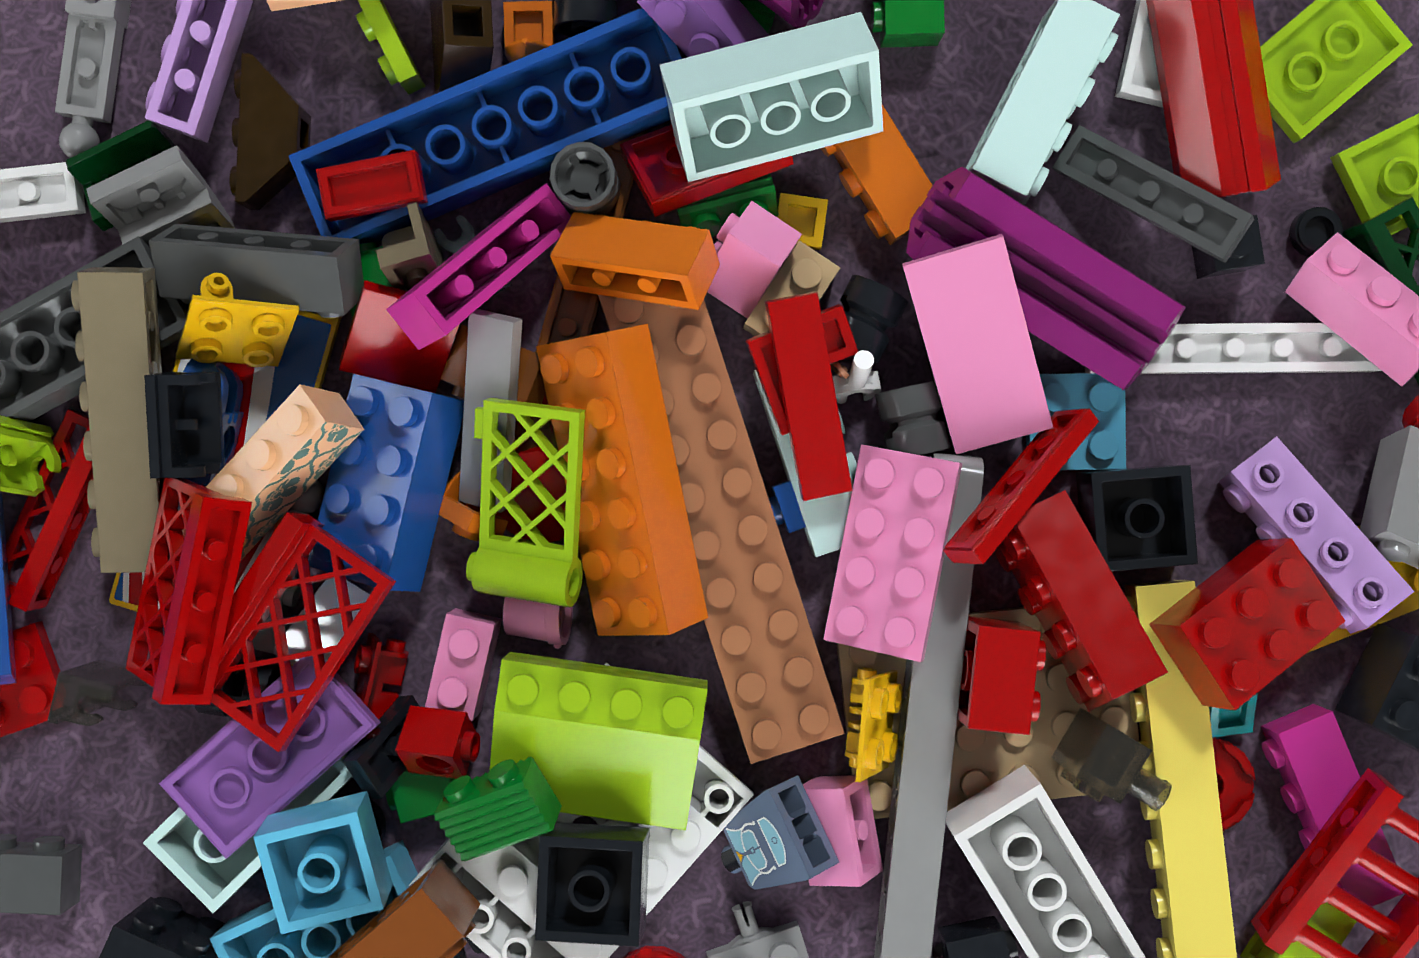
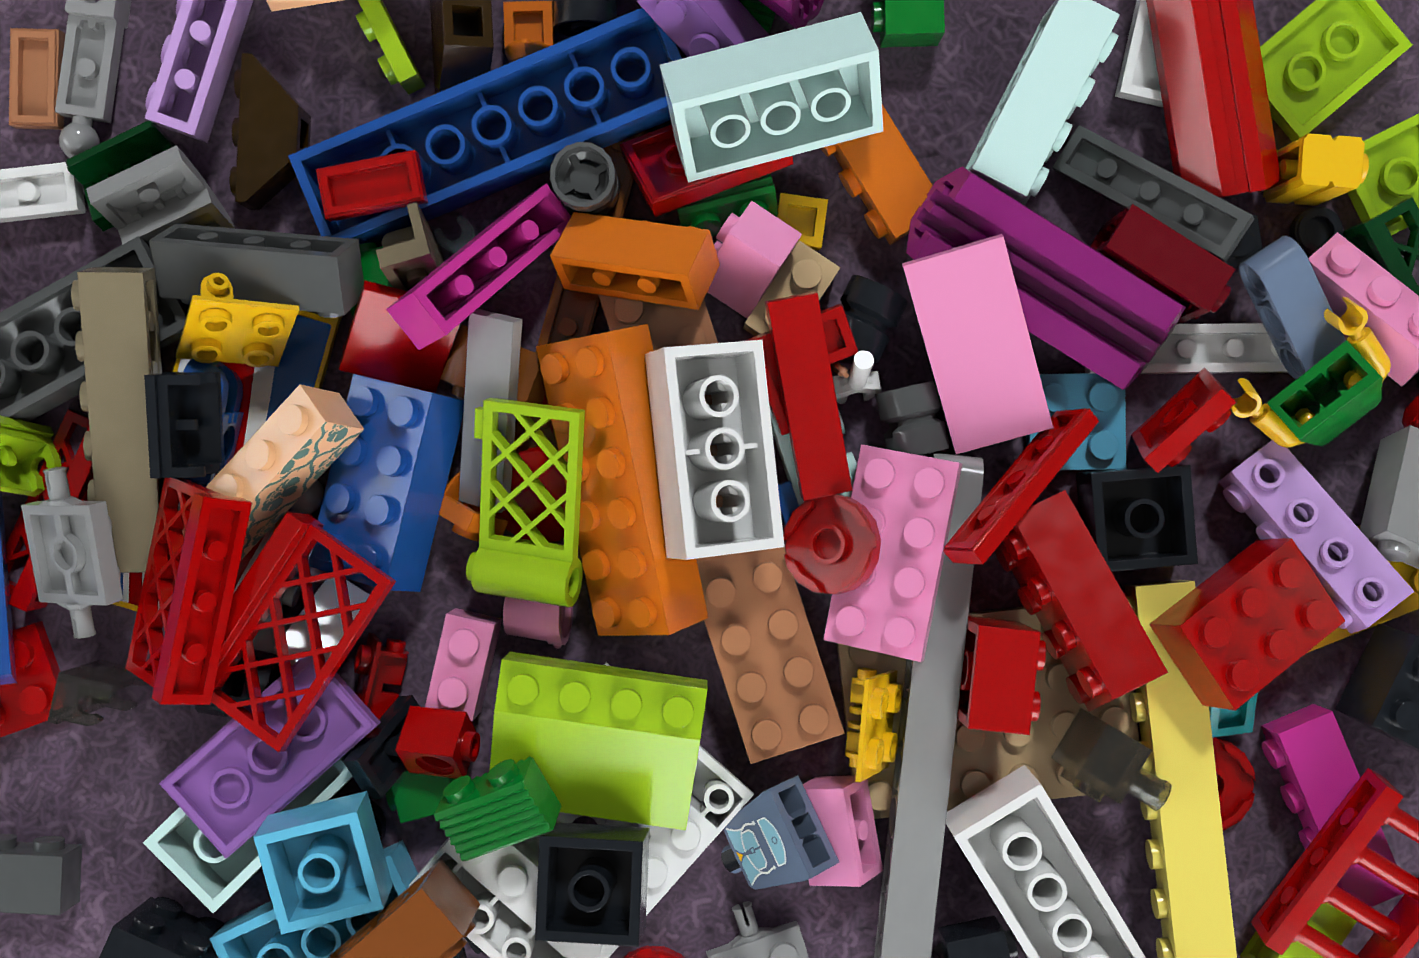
none -> nougat tile [9,28,65,130]
none -> light grey plate [21,467,123,639]
none -> white brick [645,340,784,560]
none -> red tile [783,494,881,594]
none -> dark red window [1090,204,1236,324]
none -> red plate [1131,367,1237,473]
none -> green torso [1230,296,1391,448]
none -> sand blue beam [1238,236,1346,380]
none -> yellow brick [1263,133,1369,206]

